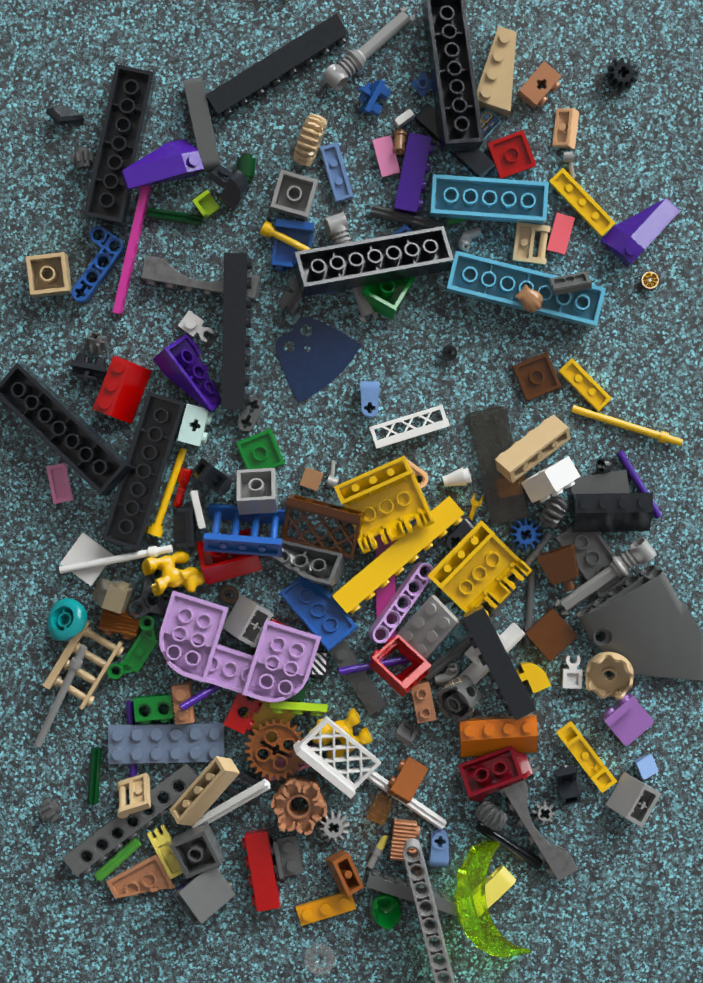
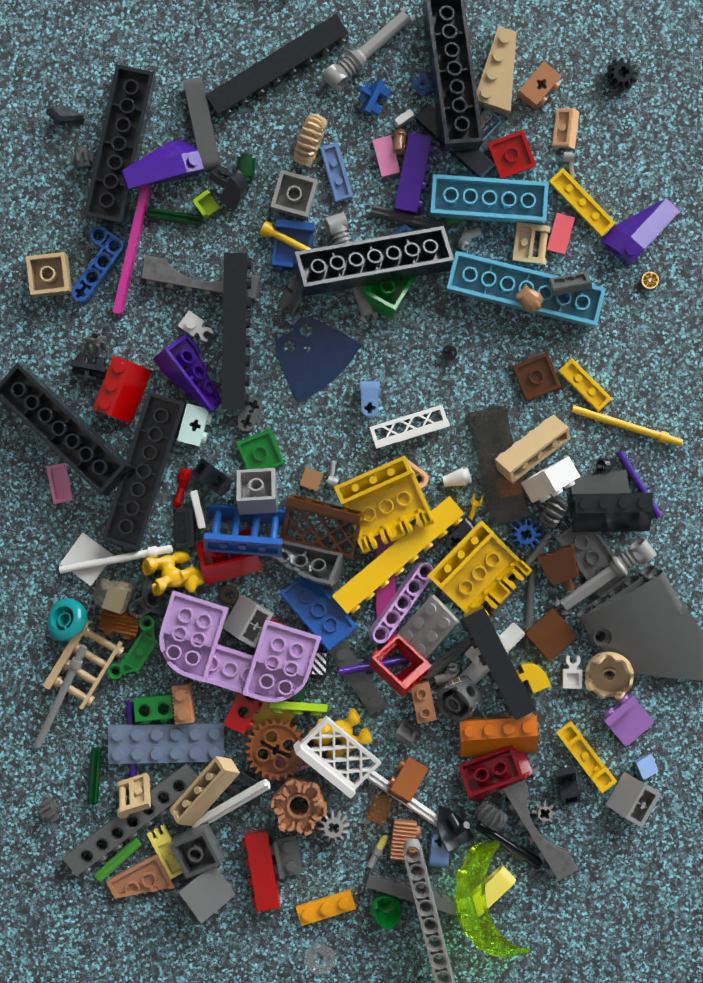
yellow piece [147,448,187,538] -> none
dark purple bar [179,684,222,711] -> none
dark orange brick [325,850,364,897] -> none
none -> black shield [437,805,474,852]

